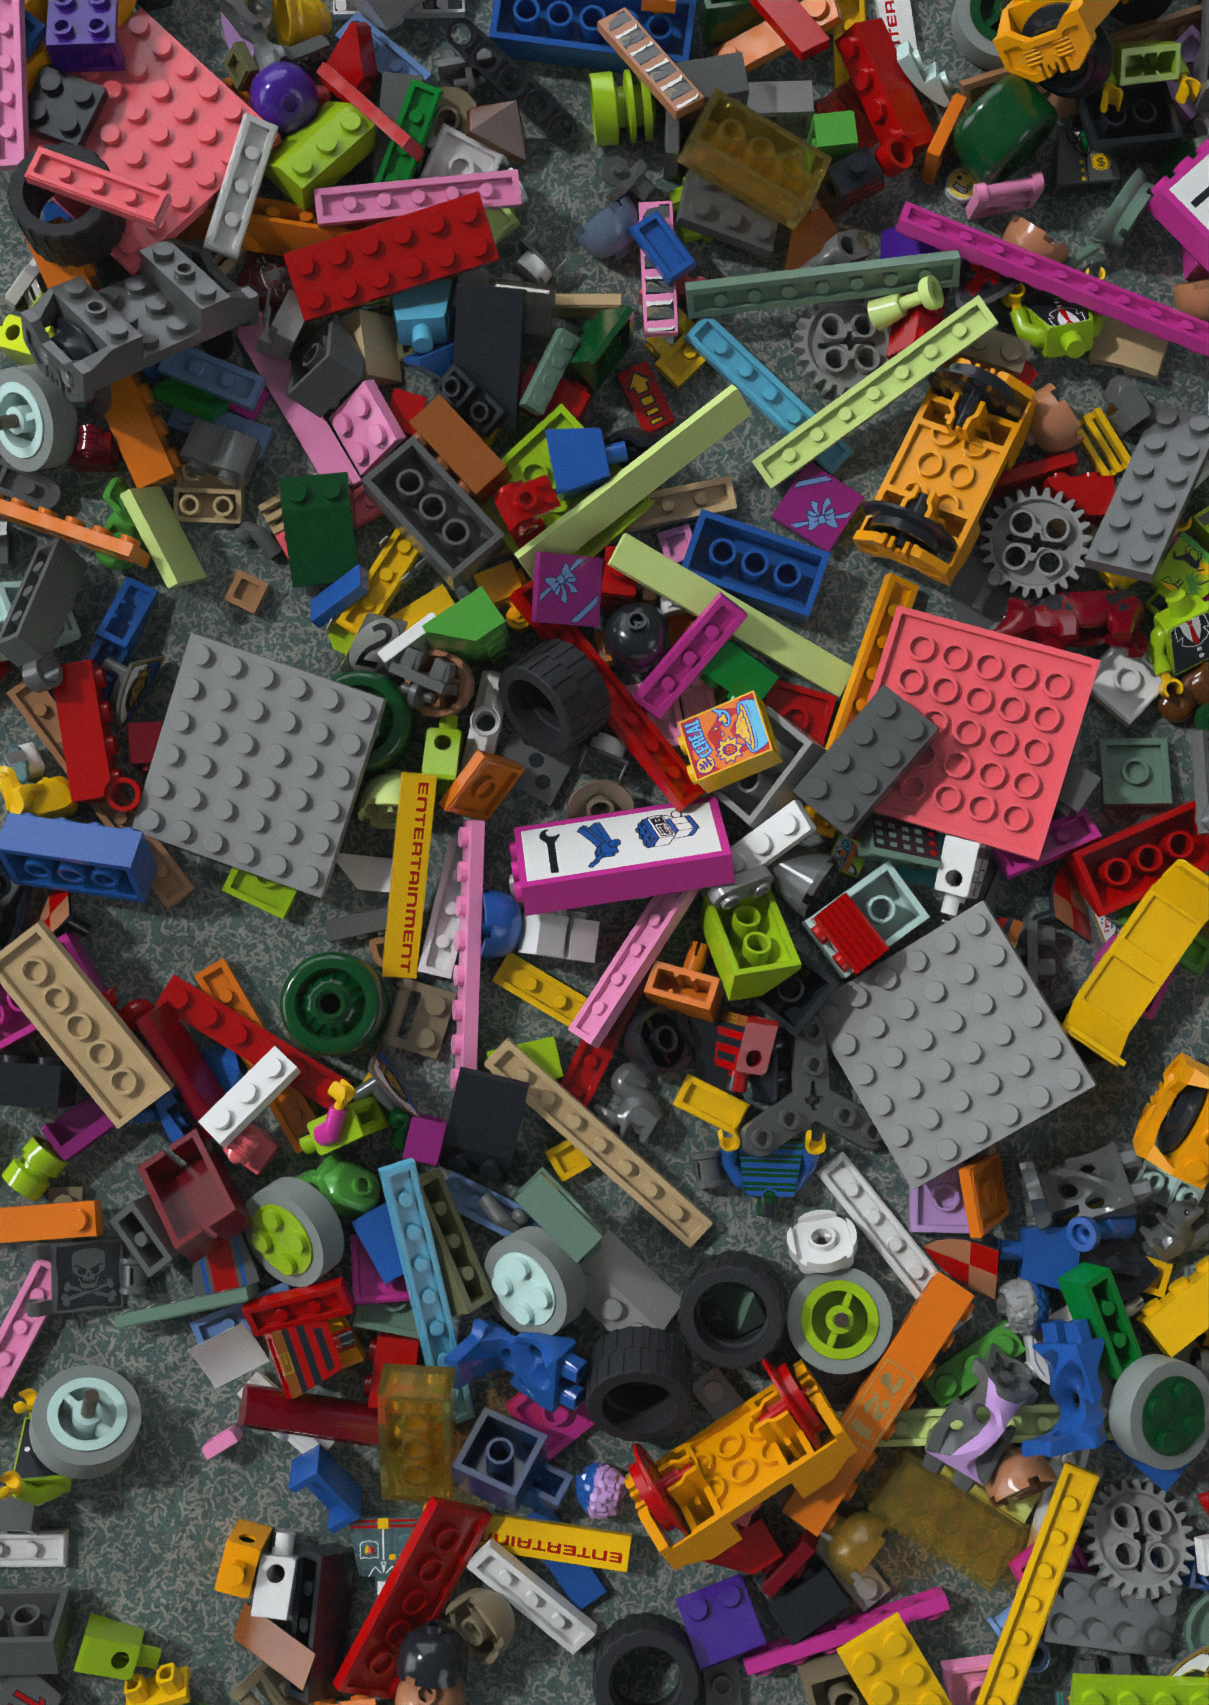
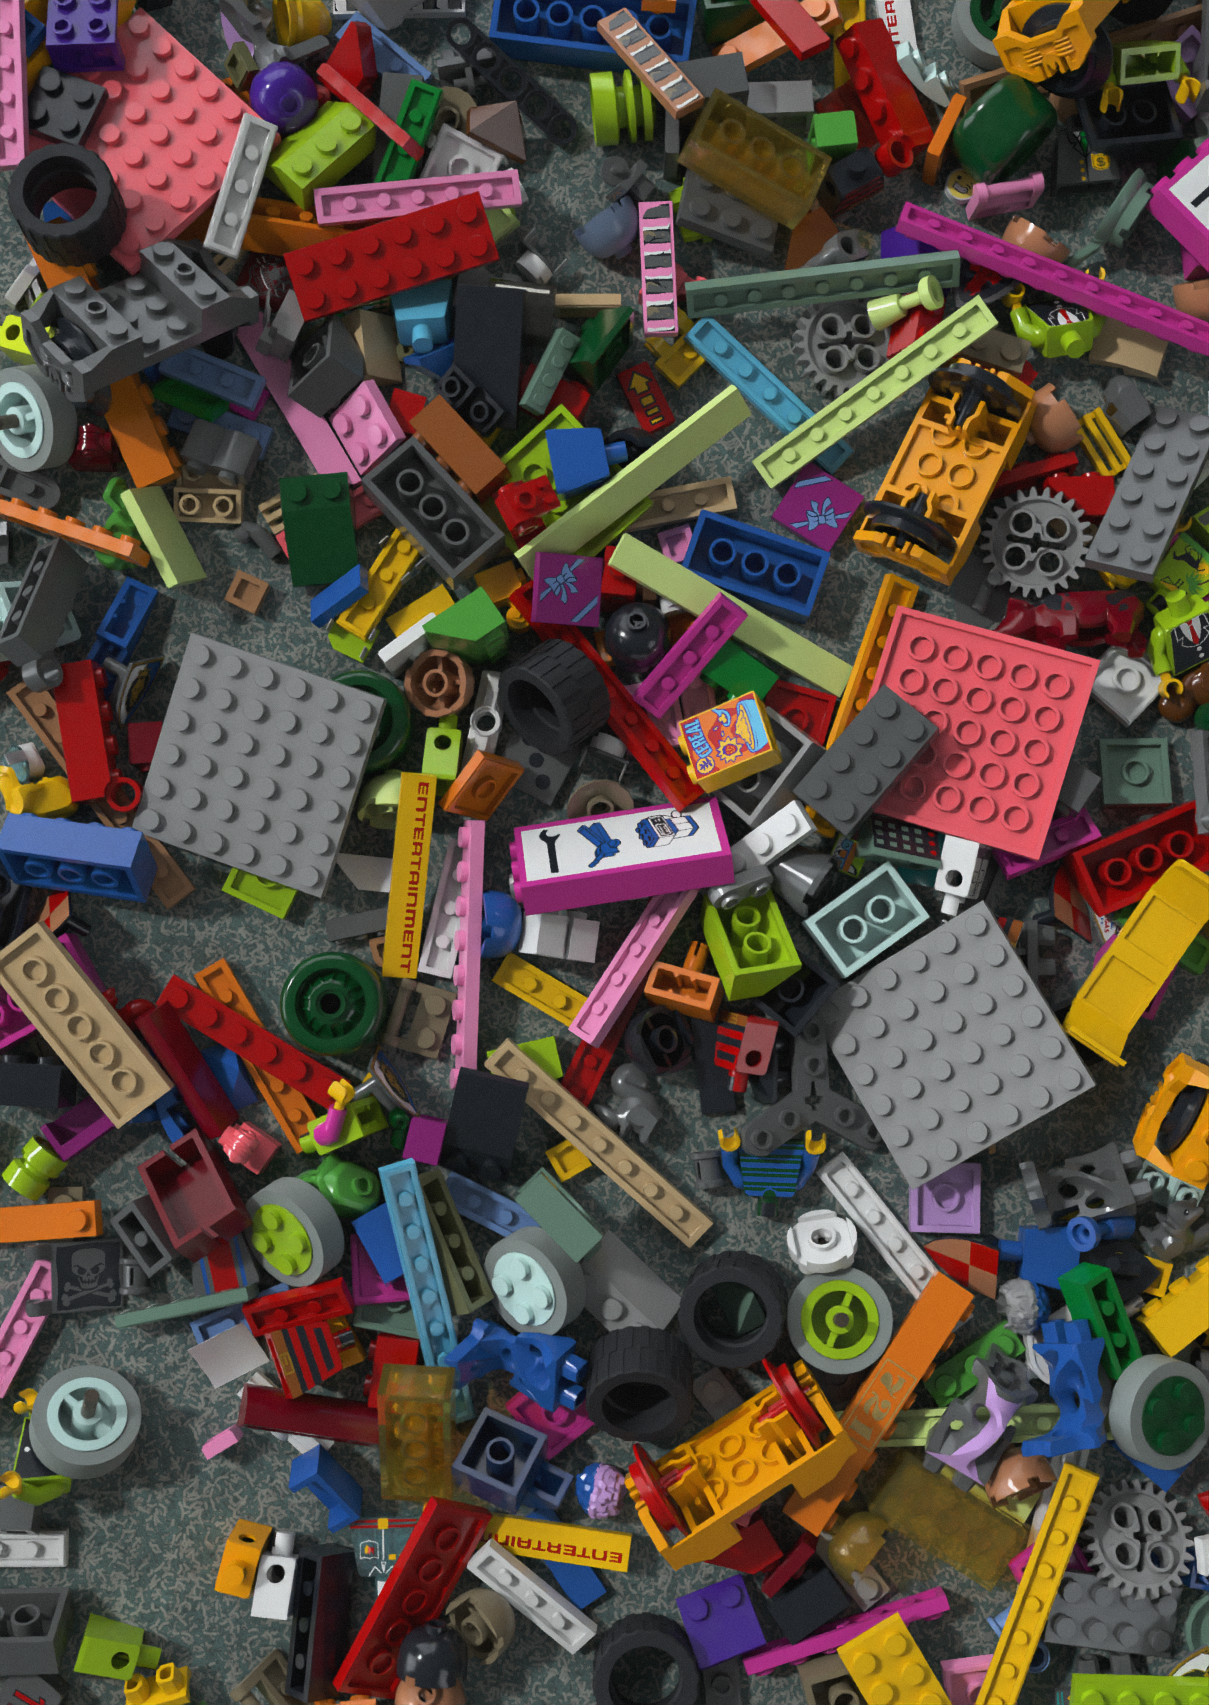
coral tile [24,146,172,230] -> none
white plate [198,1046,301,1148] -> none
sticker [234,1602,316,1691] -> none
sticker [339,612,408,675] -> none
dark grey hips [388,646,459,709] -> none
dark grey arm [478,1192,529,1232] -> none
blue tile [629,210,697,287] -> none
yellow tile [673,1073,750,1135] -> none
red brick [810,892,890,975] -> none
orange plate [958,1148,1010,1238] -> none

